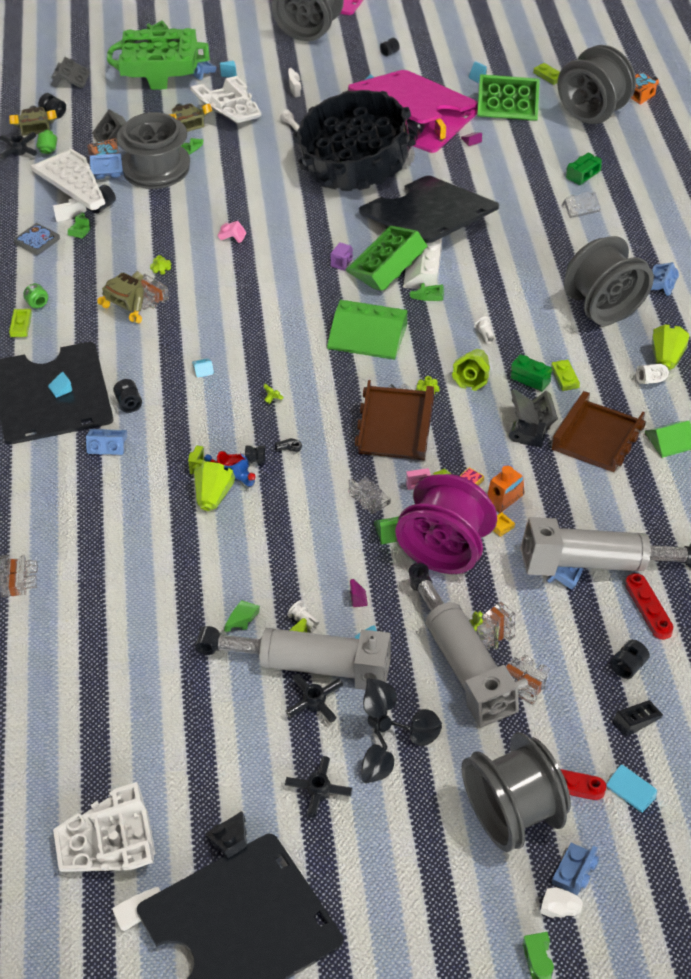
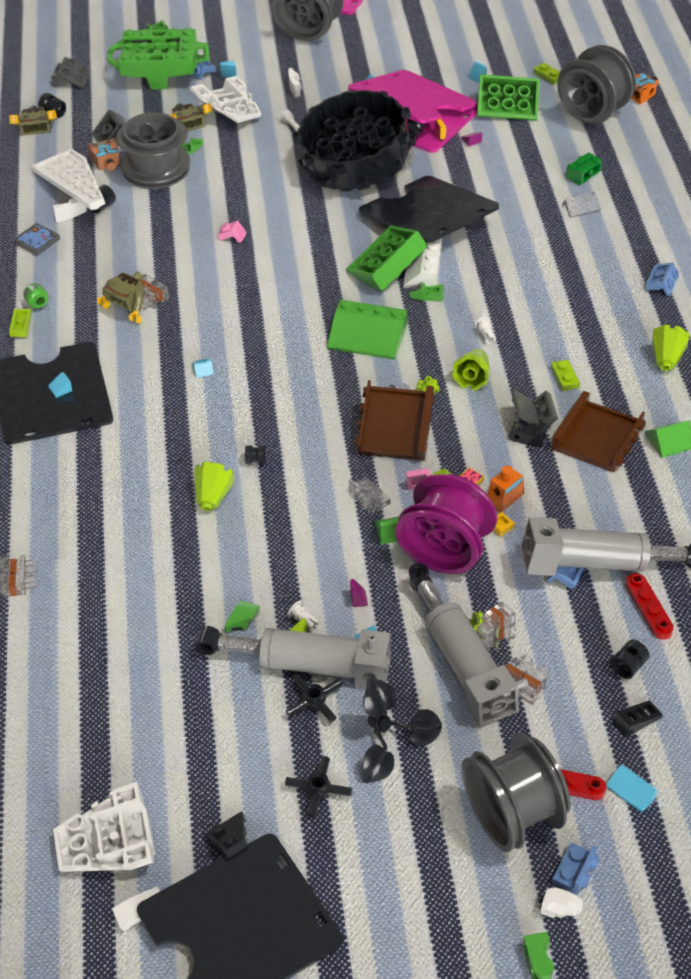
black bar [0,132,37,159] -> none
bright green head [36,130,58,154] -> none
bright green slope [68,212,90,238] -> none
medium blue bracket [86,429,127,455] -> none
medium blue bracket [90,153,124,179] -> none
black wheel [113,379,142,413] -> none
lime plant [150,255,171,275] -> none
lime bracket [188,445,205,474] -> none
piece [204,451,256,487] -> none
lime plant [263,383,284,404] -> none
black arm [274,438,302,452] -> none
medium lavender brick [330,242,353,271] -> none
black wheel [380,38,400,57] -> none
green brick [511,354,552,392] -> none
dark grey wheel [564,236,654,326] -> none
white rock [636,364,669,384] -> none

